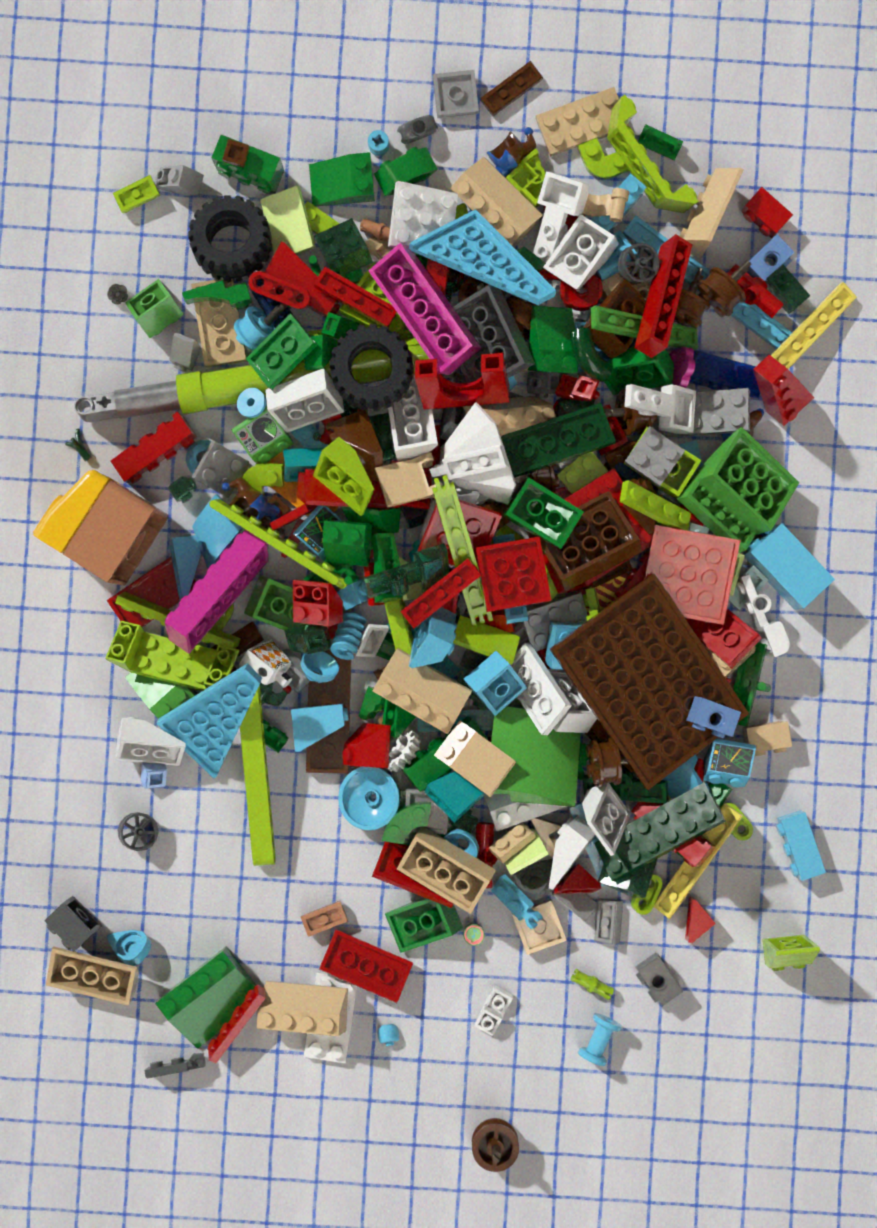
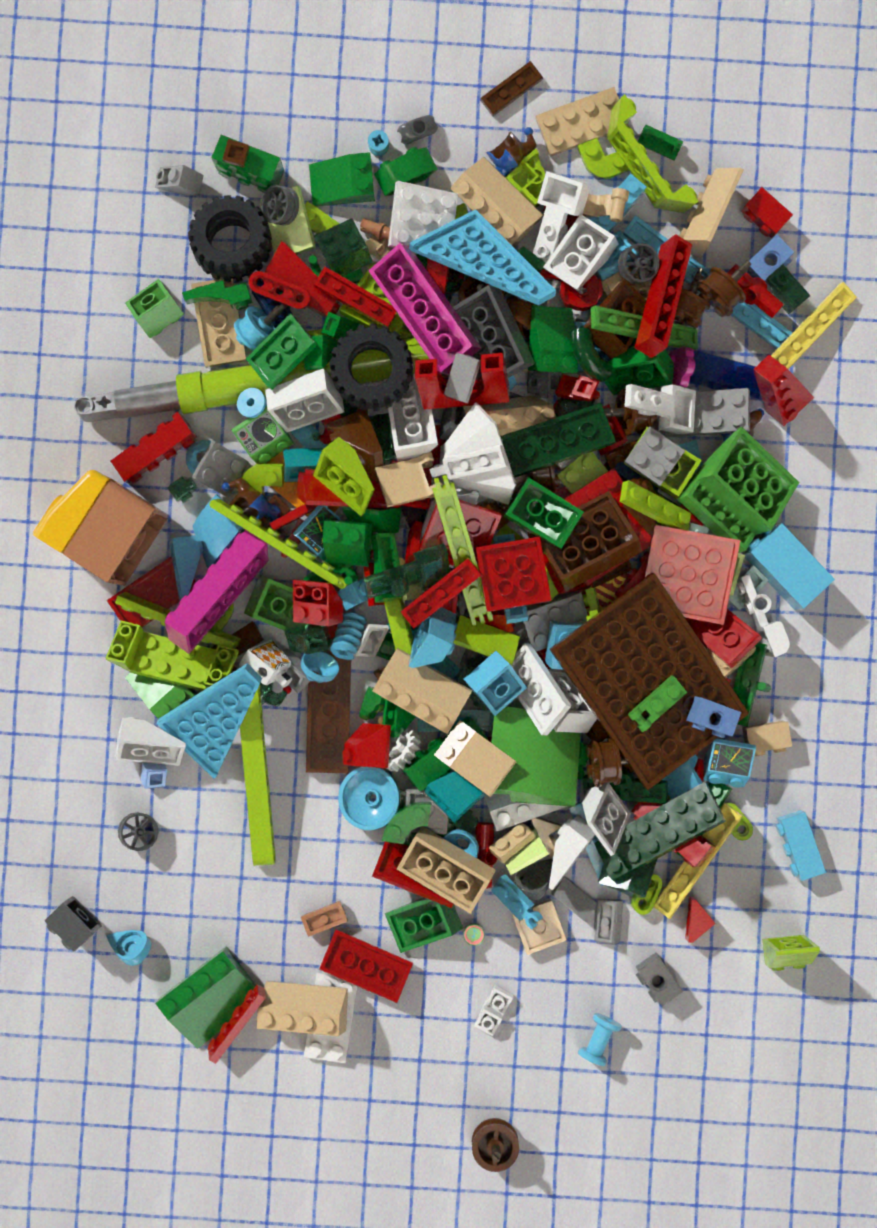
tan slope [46,946,139,1006] -> none
dark green bar [65,428,92,462] -> none
clear smoke plate [107,284,128,305] -> none
lime plate [113,175,161,214] -> none
dark grey hinge [144,1053,206,1079] -> none
light grey slope [169,332,201,372] -> none
green hinge [263,719,289,753] -> none
medium azure slope [291,704,349,752] -> none
medium azure piece [378,1024,399,1046] -> none
light grey plate [433,70,479,118] -> none
red slope [554,864,602,894] -> none
lime pin [570,969,614,1000] -> none
none -> dark grey wheel [261,185,299,226]
none -> red tile [404,521,422,569]
none -> light grey slope [444,353,481,403]
none -> bright green plate [628,676,687,732]

